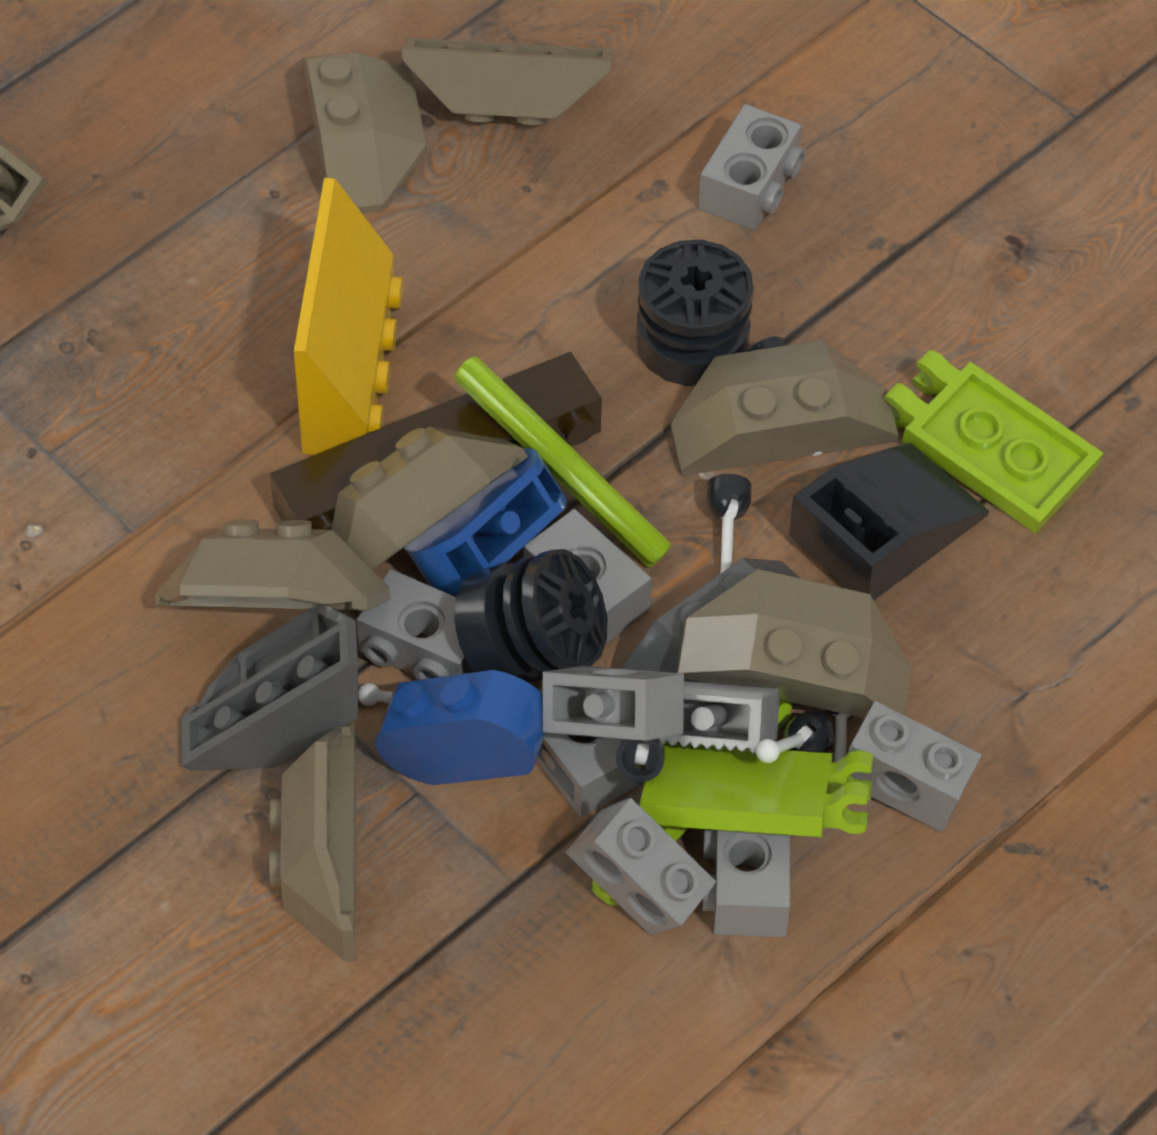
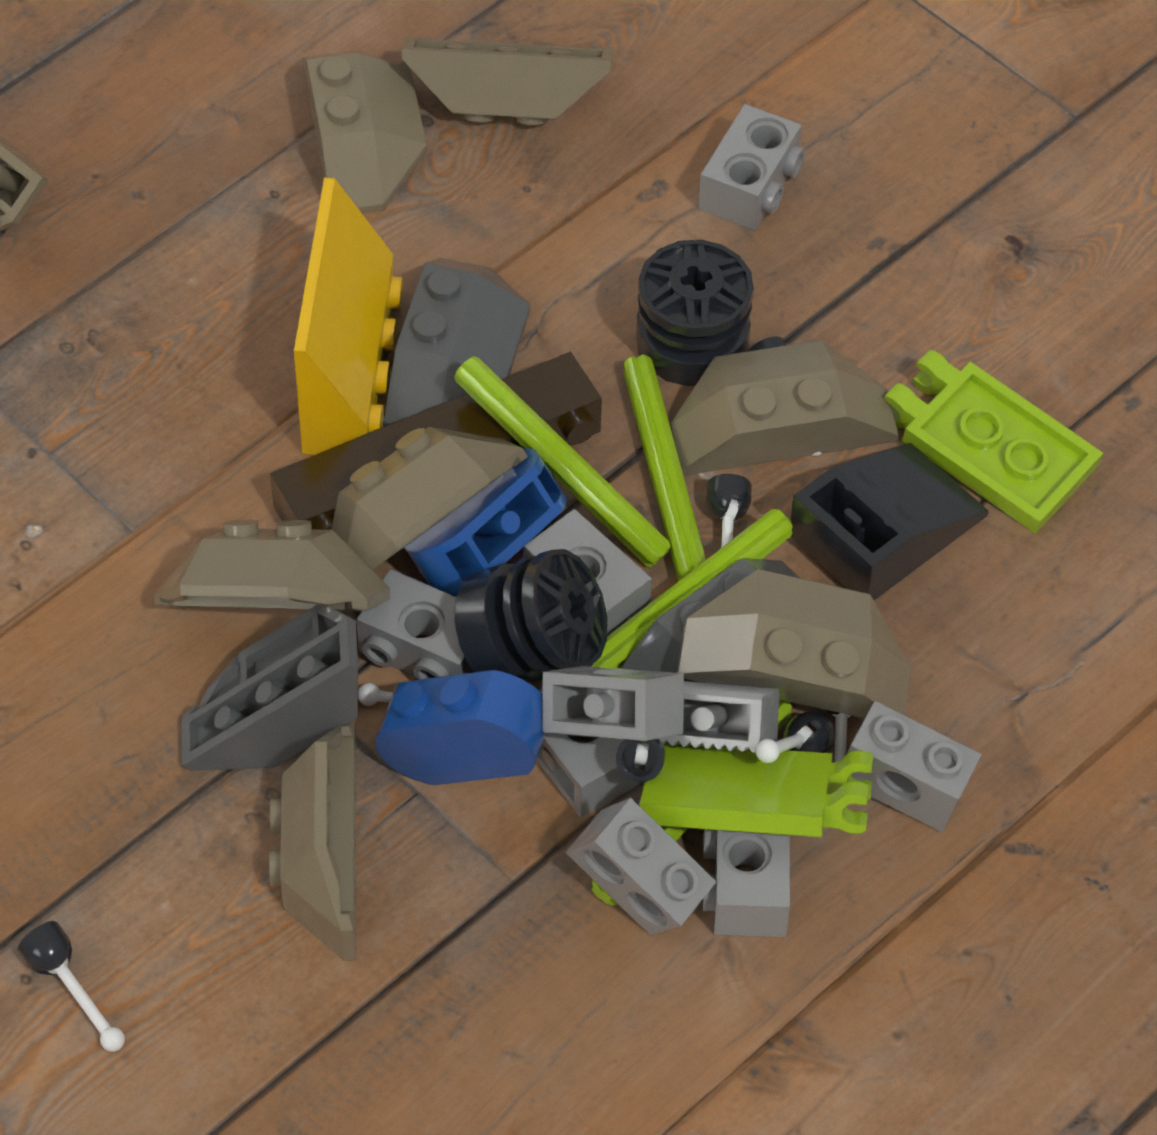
none -> hinge [17,921,125,1052]
none -> dark grey wedge [383,258,530,427]
none -> lime axle [591,509,793,669]
none -> lime axle [623,354,706,581]

